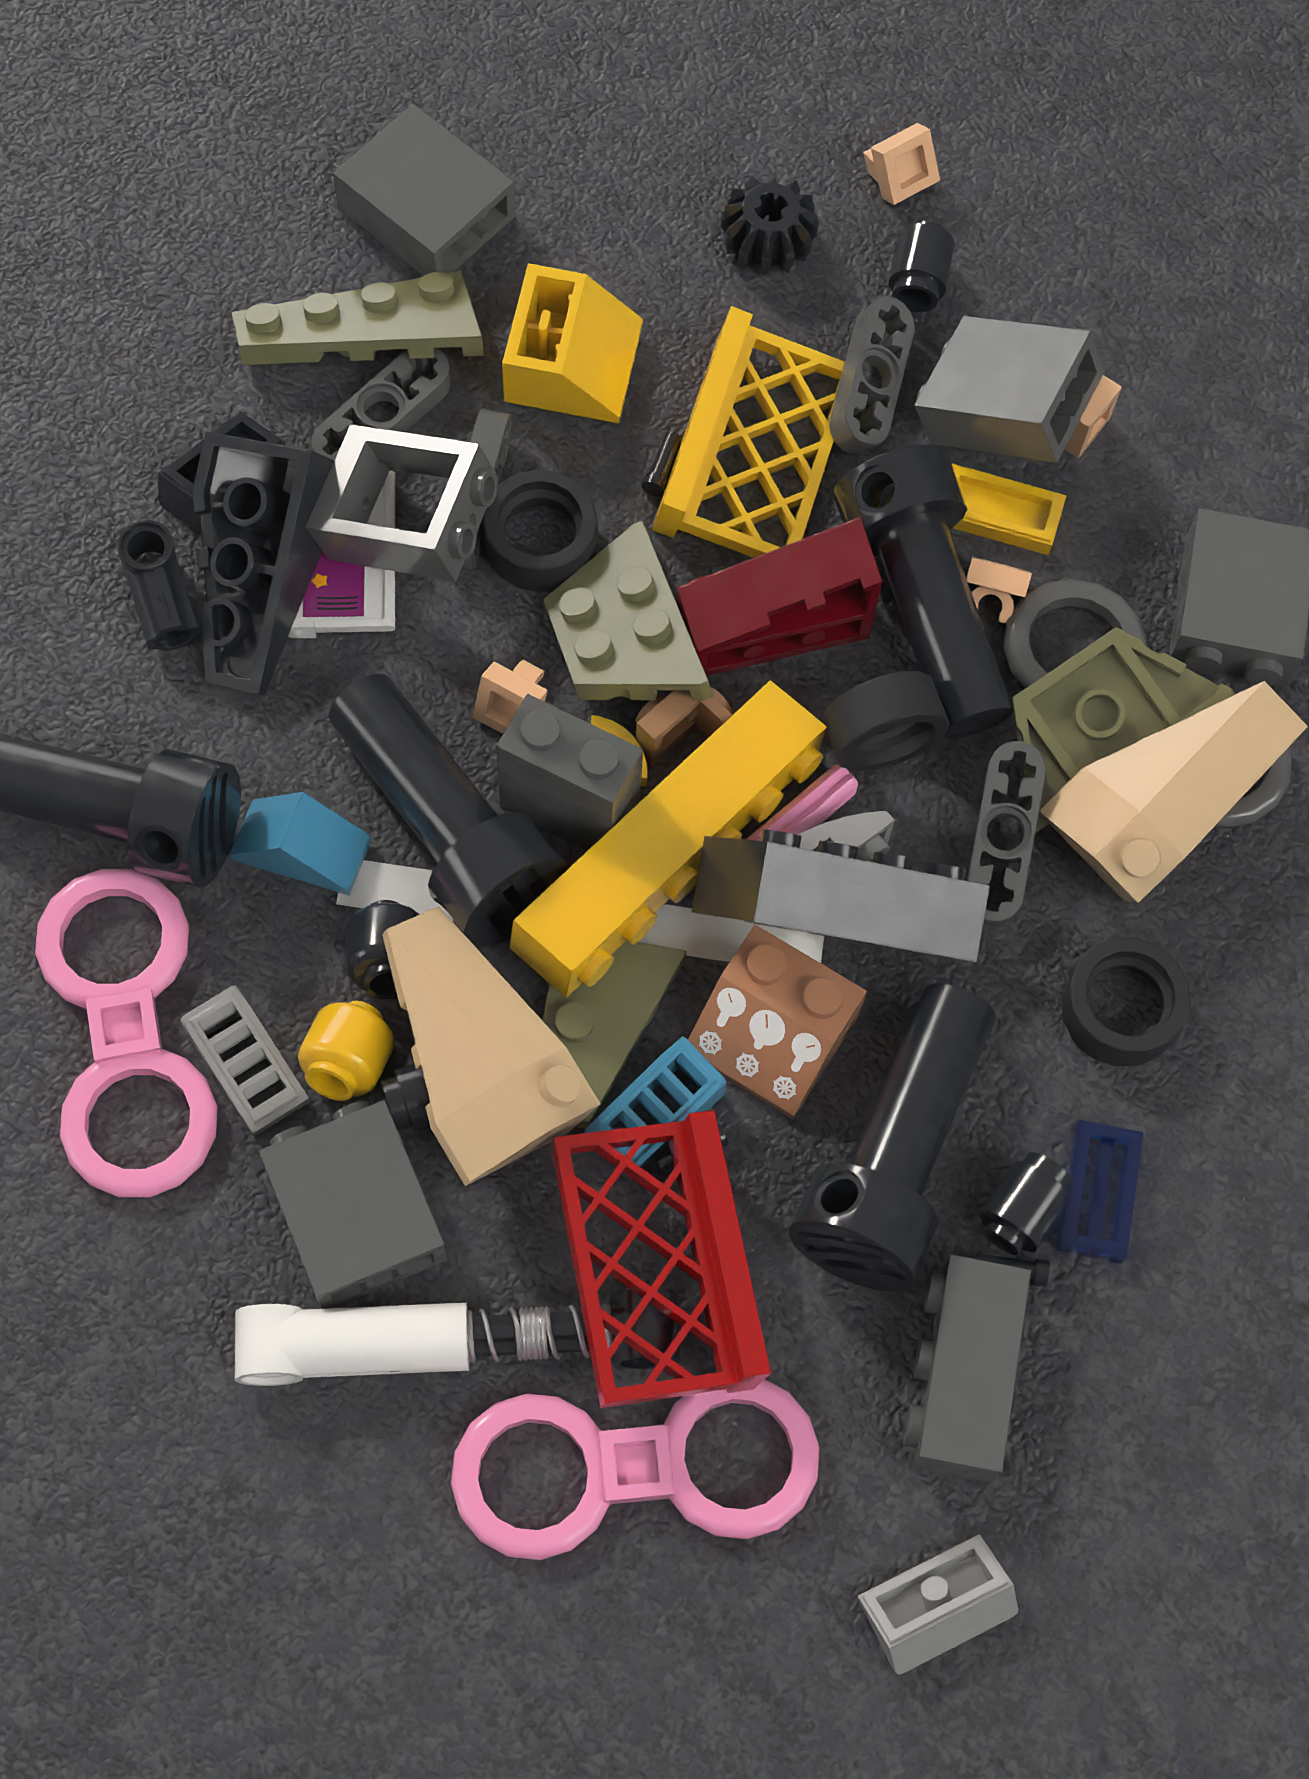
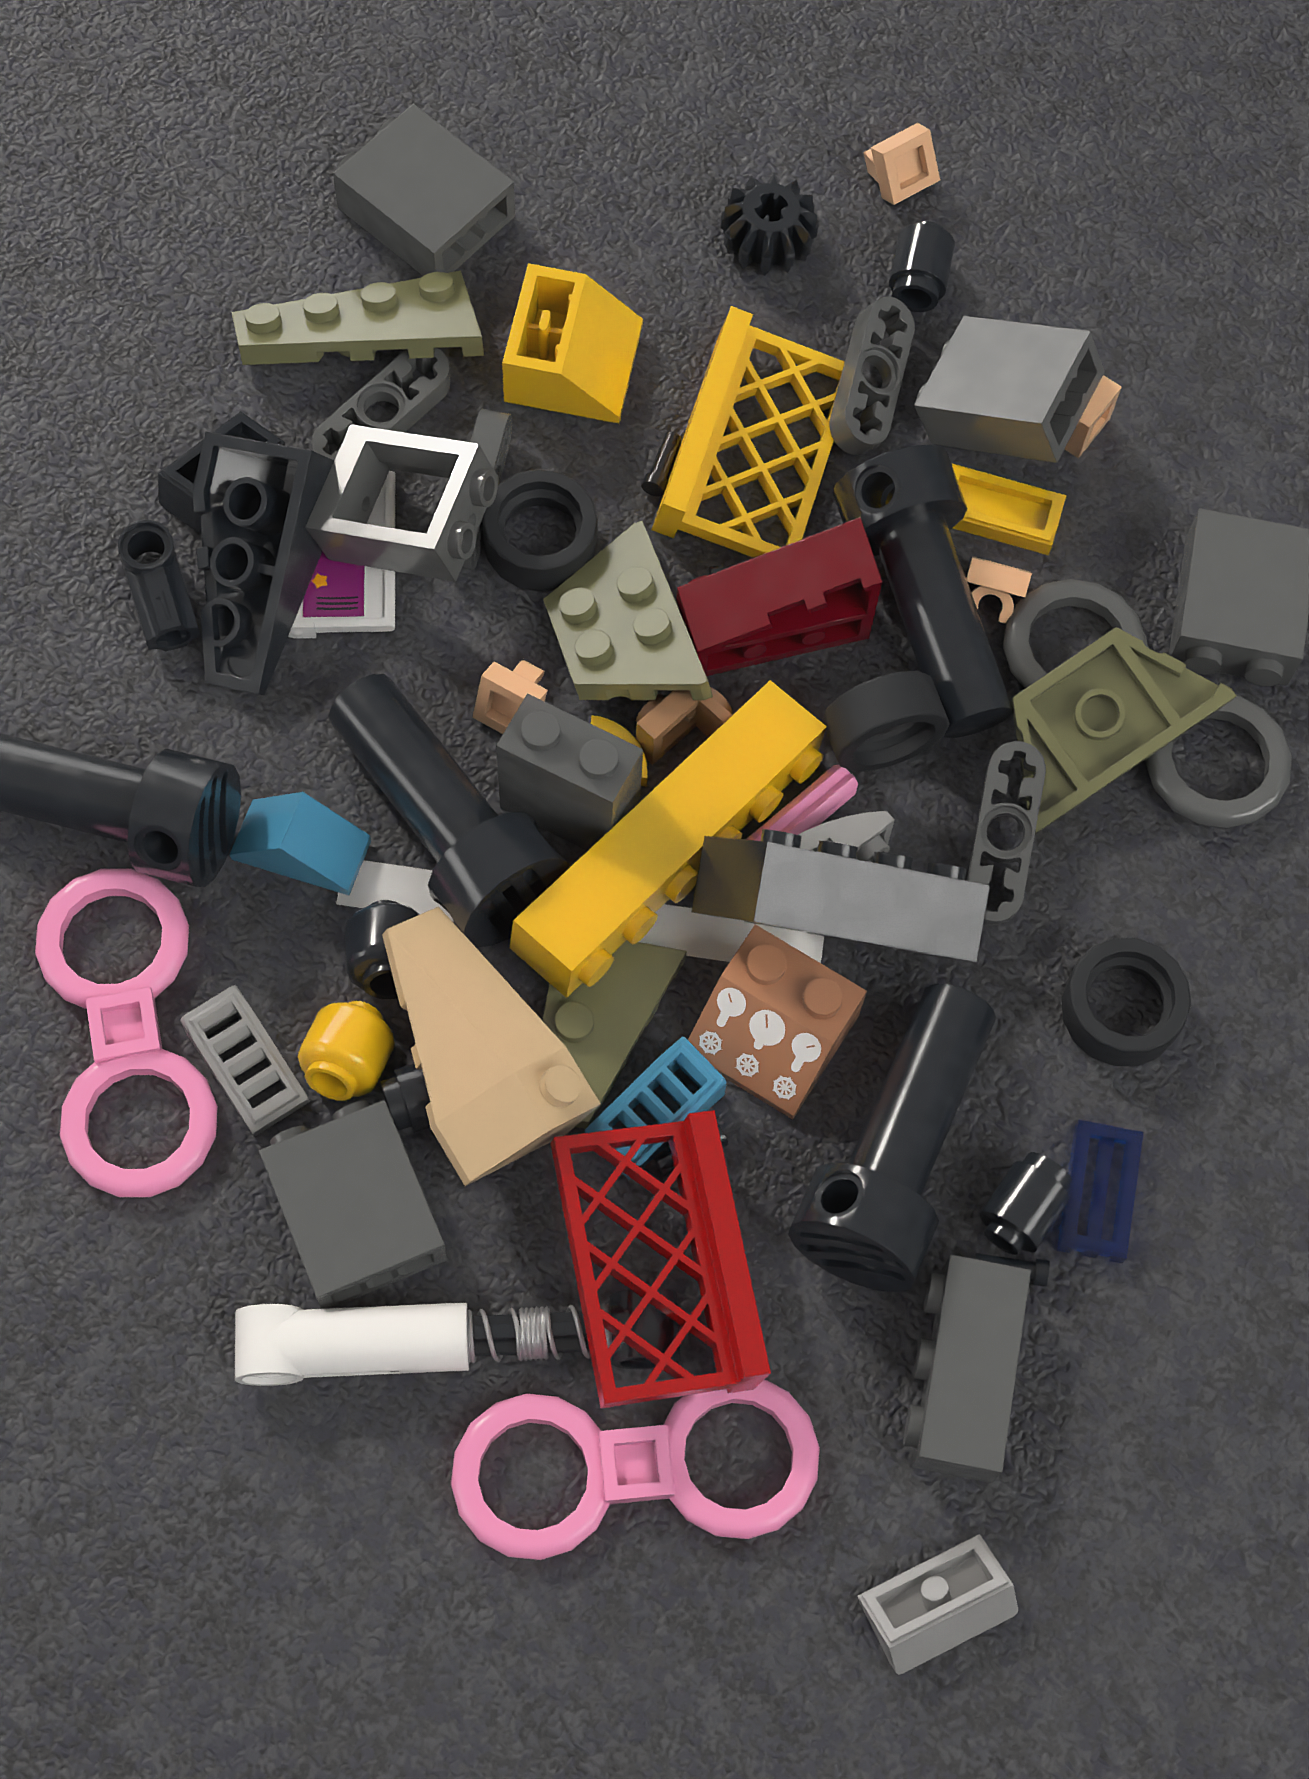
tan wedge [1039,681,1308,903] -> none

